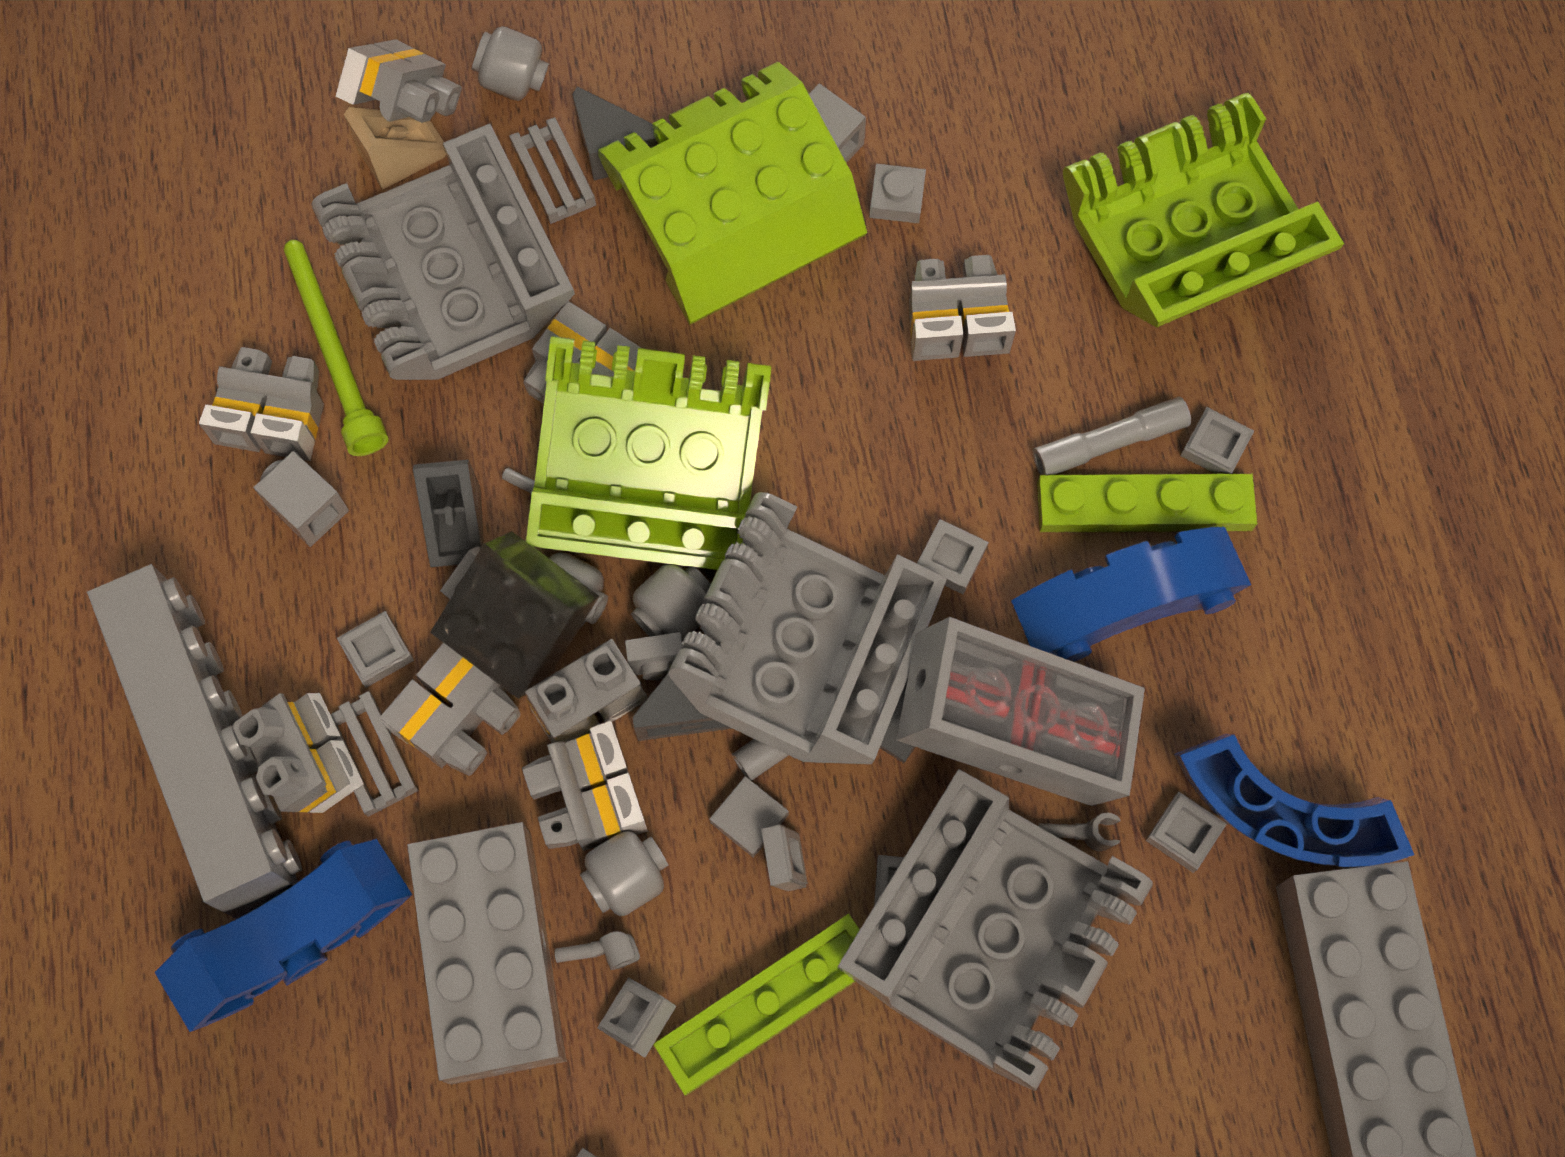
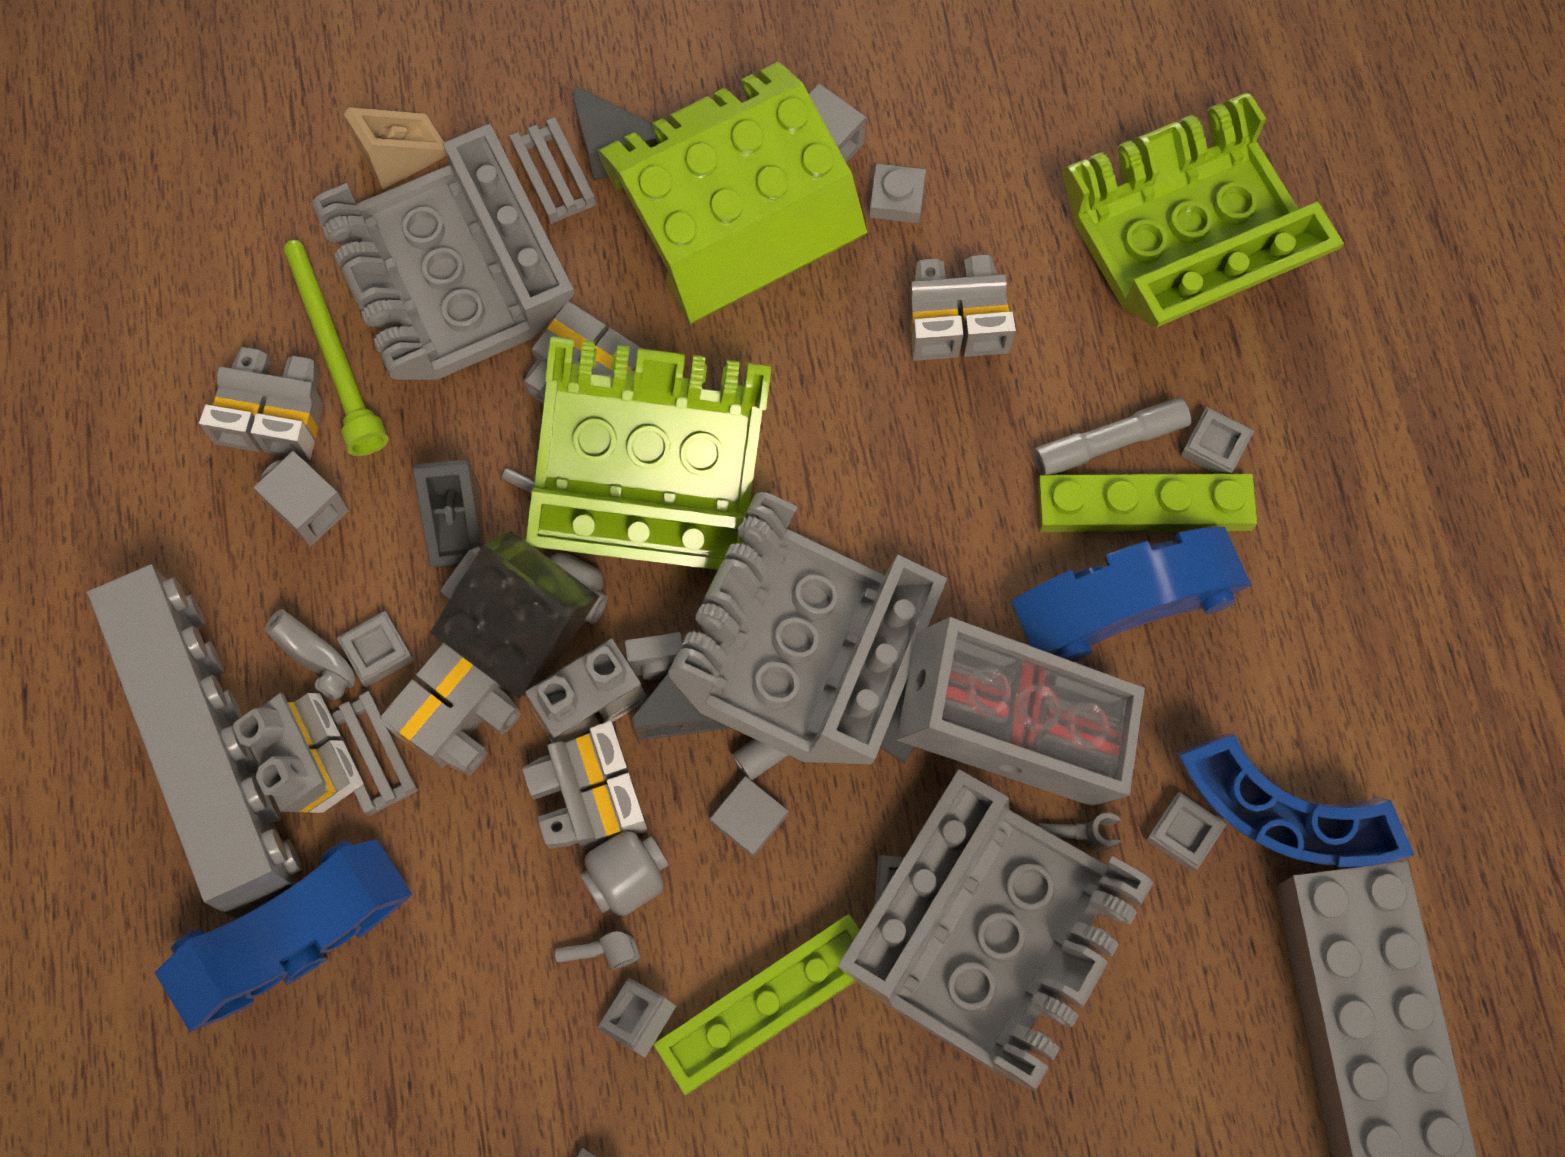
light grey hips [336,39,462,123] -> none
light grey brick [407,822,567,1085] -> none
light grey head [472,26,549,101] -> none
light grey head [631,564,711,640] -> none
light grey tile [761,825,808,891] -> none
light grey plate [917,519,989,595] -> none
none -> light grey arm [264,609,356,700]

